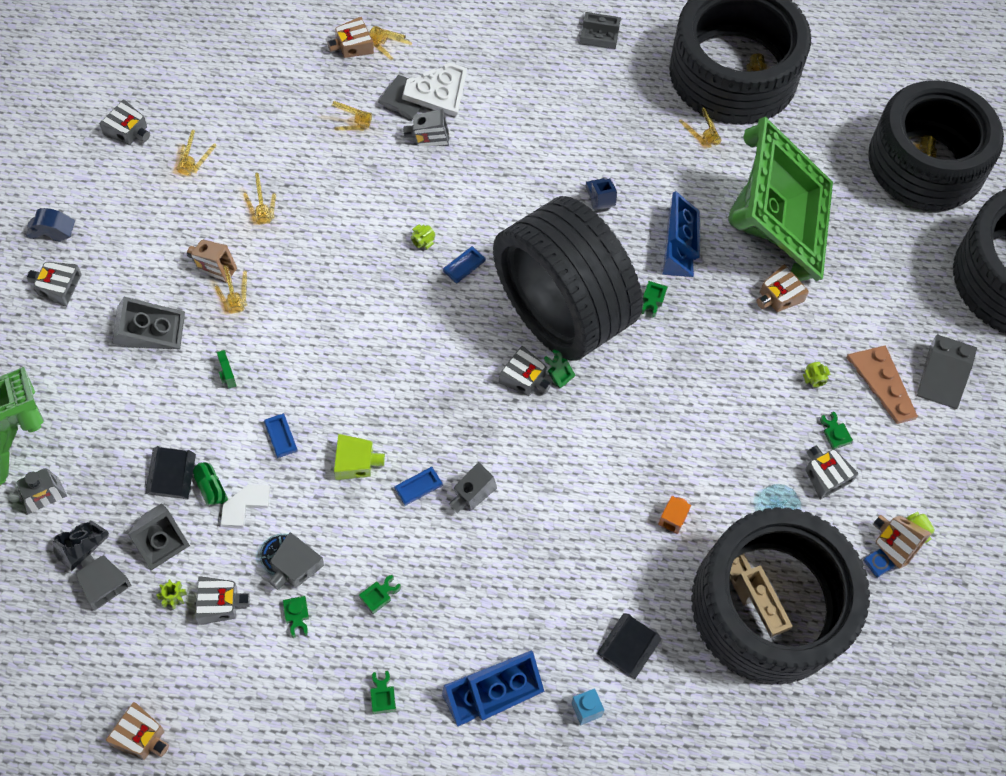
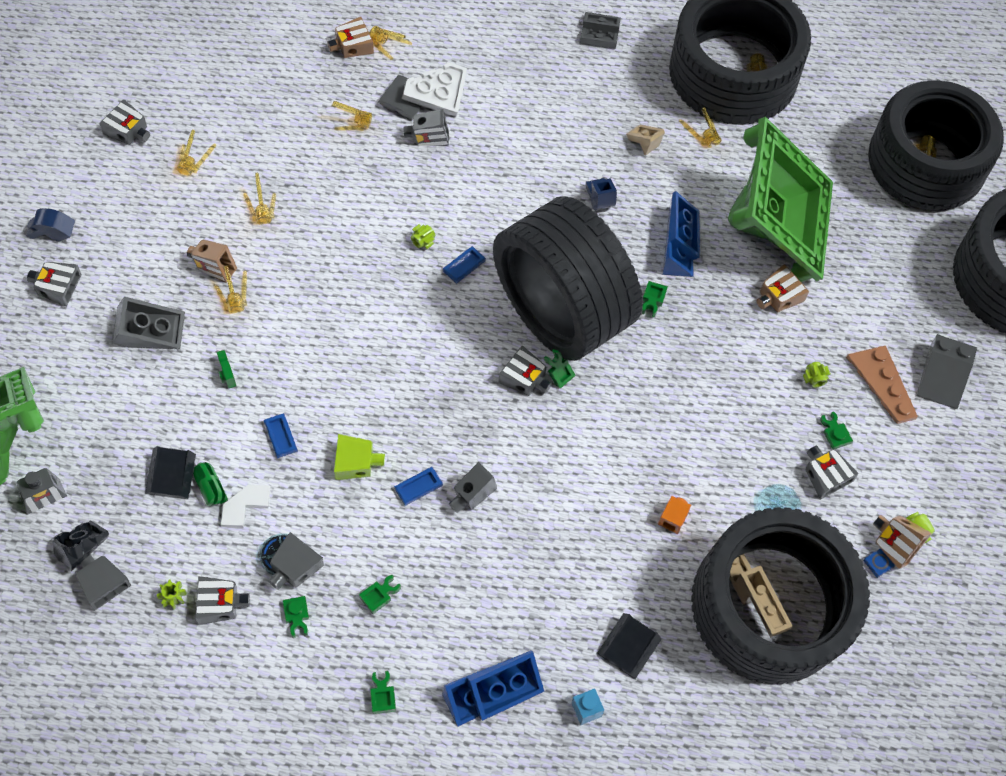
torso [106,701,169,760] -> none
dark grey slope [128,503,190,571] -> none
none -> tan slope [626,124,665,155]

